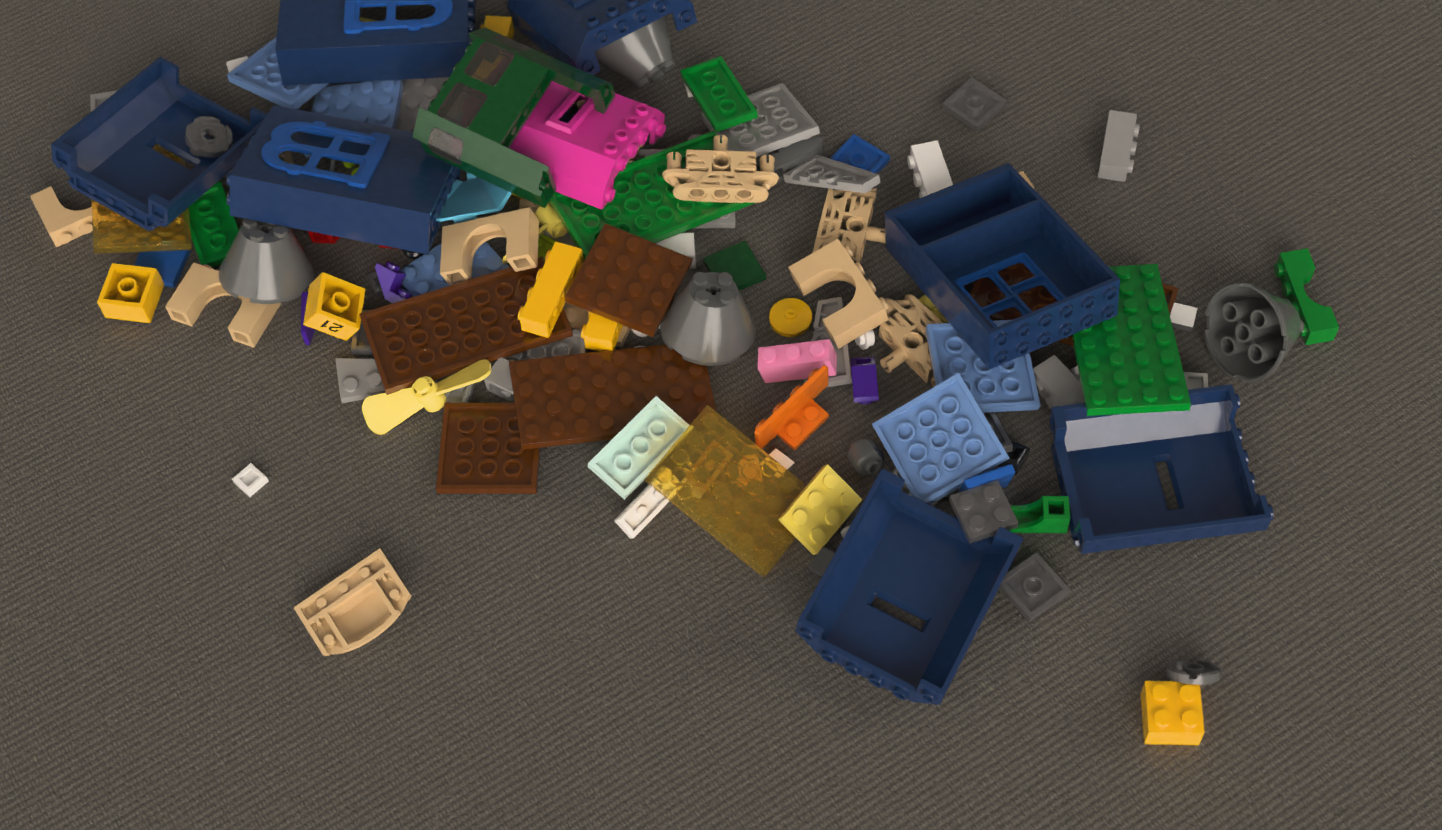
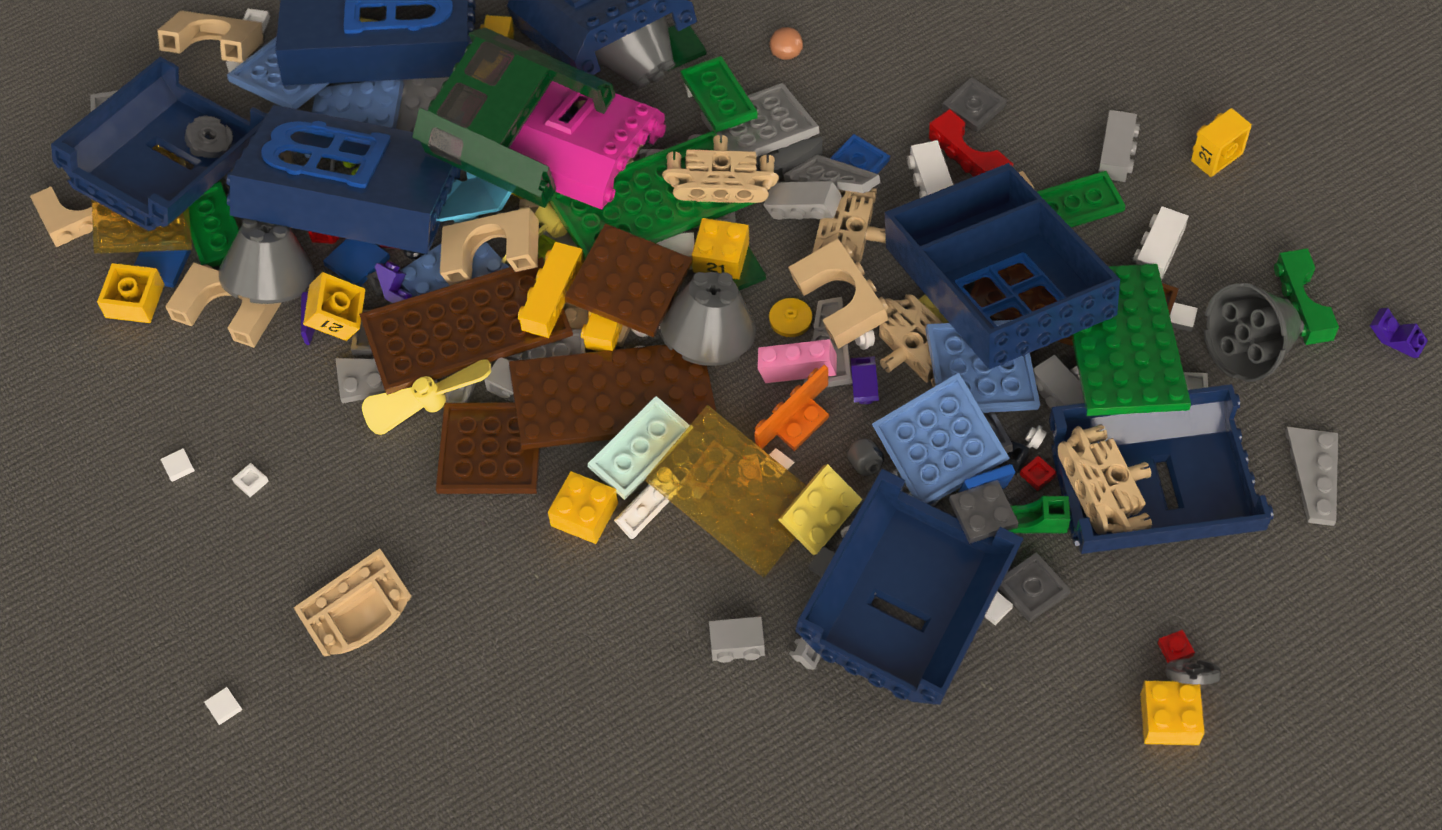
none -> tan arch [158,11,263,63]
none -> white tile [161,448,195,482]
none -> white tile [204,687,242,725]
none -> white plate [243,9,270,33]
none -> blue tile [323,239,390,286]
none -> yellow brick [548,471,618,544]
none -> dark green tile [668,25,707,71]
none -> yellow brick [692,218,749,279]
none -> light grey brick [709,616,765,663]
none -> light grey brick [764,181,842,220]
none -> nougat hair [769,27,803,60]
none -> light grey tile [789,637,821,670]
none -> red arch [929,109,1013,177]
none -> white tile [985,592,1013,625]
none -> red plate [1020,456,1057,491]
none -> white plate [1025,425,1047,449]
none -> green plate [1037,171,1126,228]
none -> tan piece [1058,424,1152,535]
none -> white brick [1132,206,1189,281]
none -> red plate [1157,630,1195,663]
none -> yellow brick [1191,108,1252,177]
none -> light grey wing [1285,427,1338,526]
none -> dark purple slope [1370,308,1428,358]

